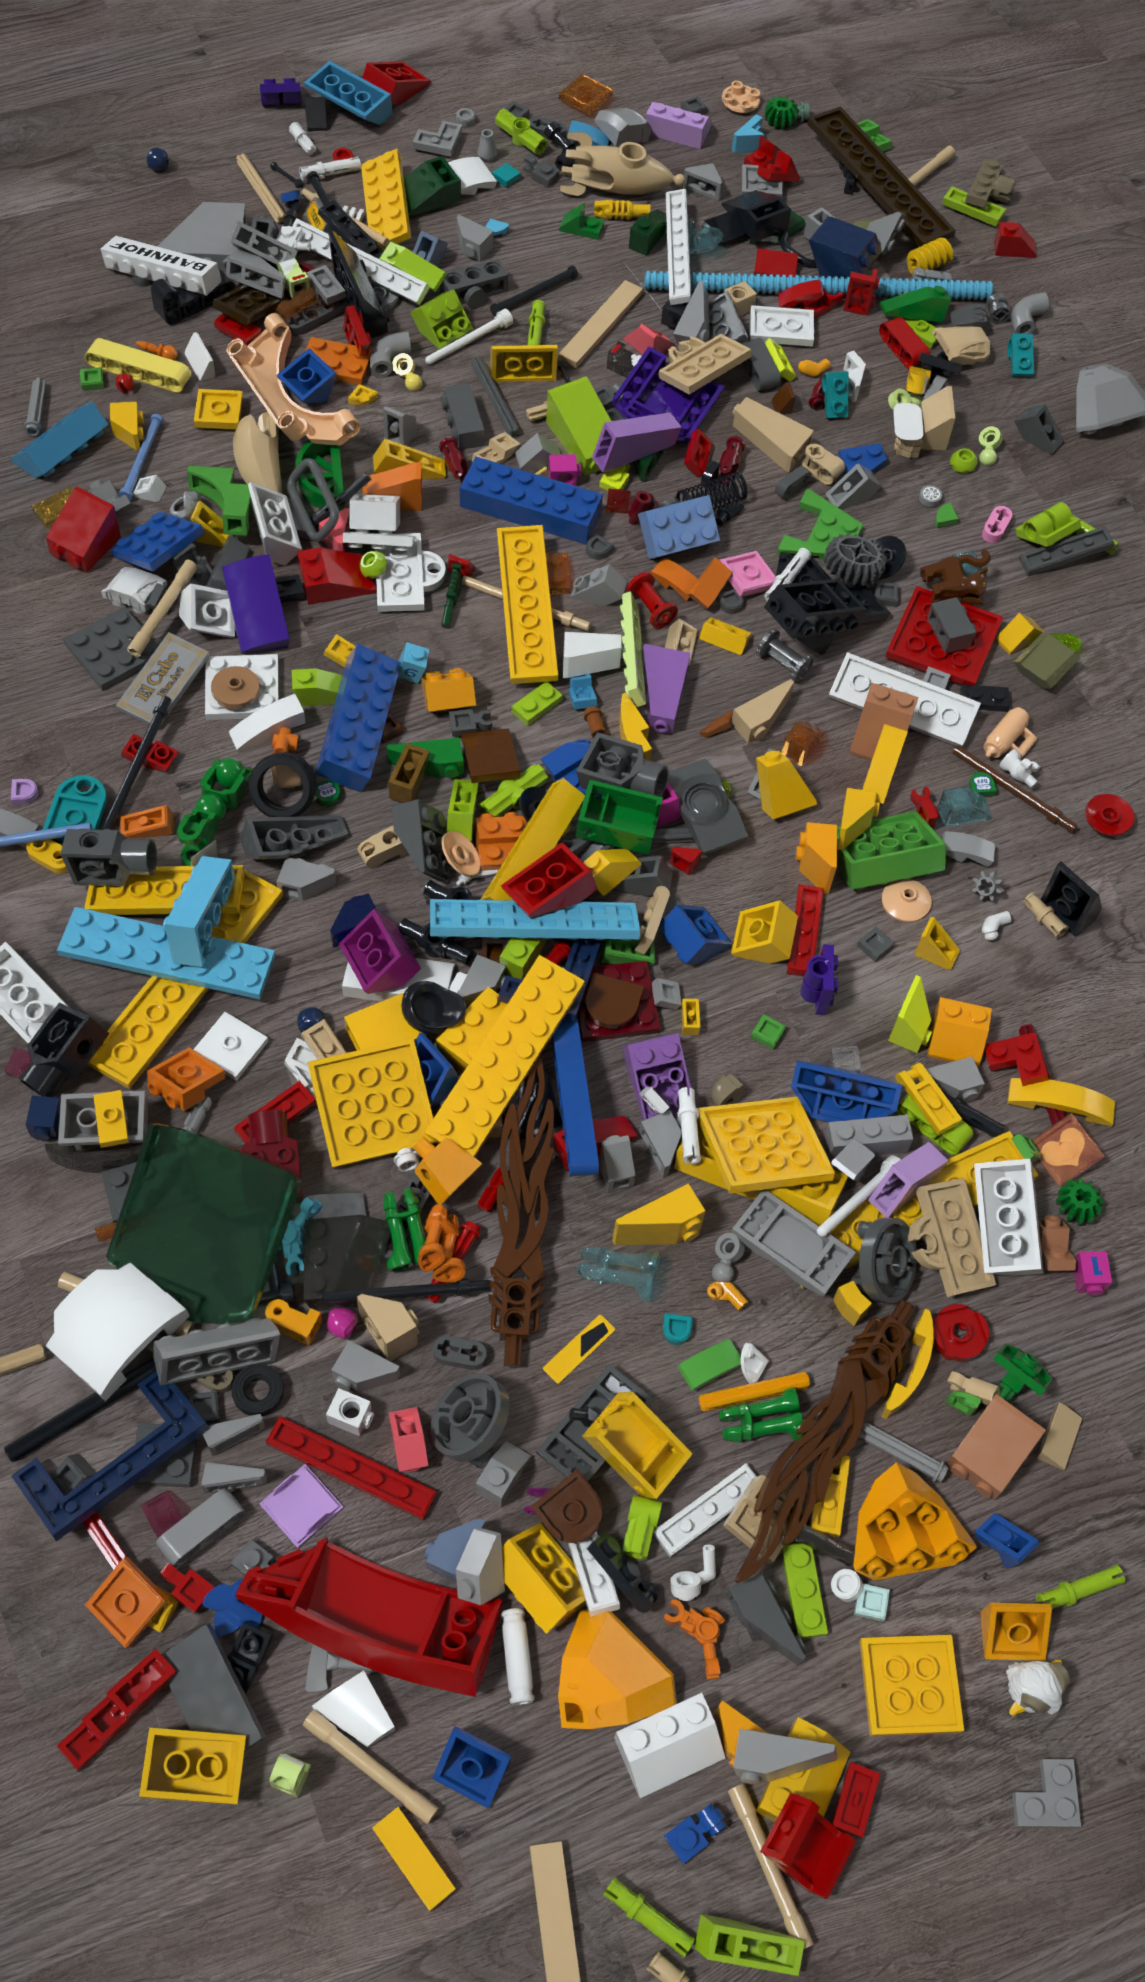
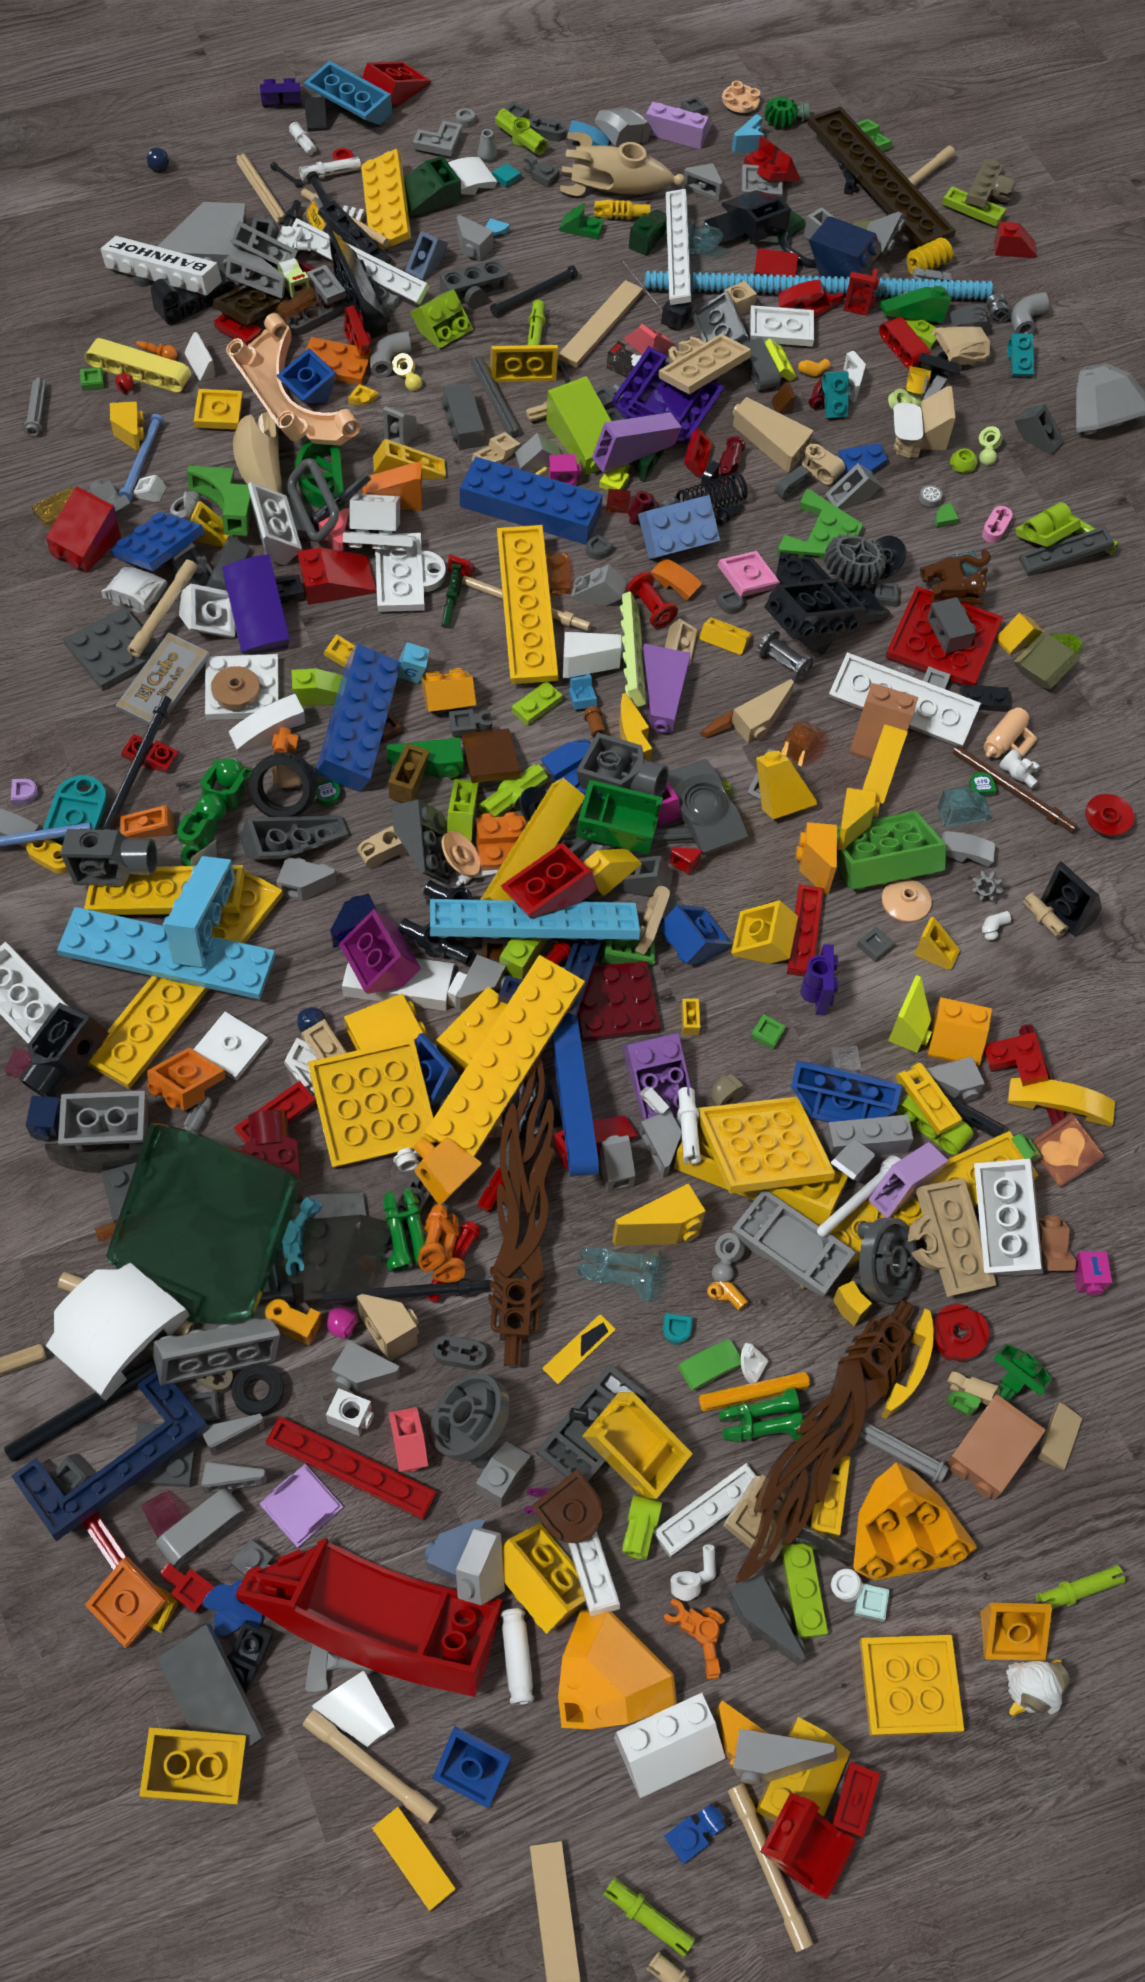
dark azure slope [10,401,109,478] -> none
red slope [57,1649,176,1772] -> none
yellow plate [93,1090,129,1148] -> none
dark grey tile [147,583,167,610] -> none
yellowish green leg [269,1754,311,1798] -> none
blue tile [281,190,302,203] -> none
lime plate [360,551,387,579] -> none
lime slope [379,242,447,292] -> none
black piece [401,981,466,1036] -> none
white piece [425,309,513,365] -> none
dark red piece [439,437,469,483] -> none
black bar [544,121,580,171] -> none
clear orange plate [559,74,613,115] -> none
reddish brown tile [585,973,644,1029] -> none
black plate [587,1531,660,1613] -> none
light grey tile [652,978,682,1010] -> none
light grey slope [673,281,710,346] -> none
orange slope [687,557,732,609] -> none
lime slope [694,1914,805,1976] -> none
white pin [764,548,812,601] -> none
red plate [910,786,939,830] -> none
blue slope [975,1513,1039,1569] -> none
light grey plate [1012,1759,1081,1828] -> none
green gear [1056,1177,1104,1226] -> none

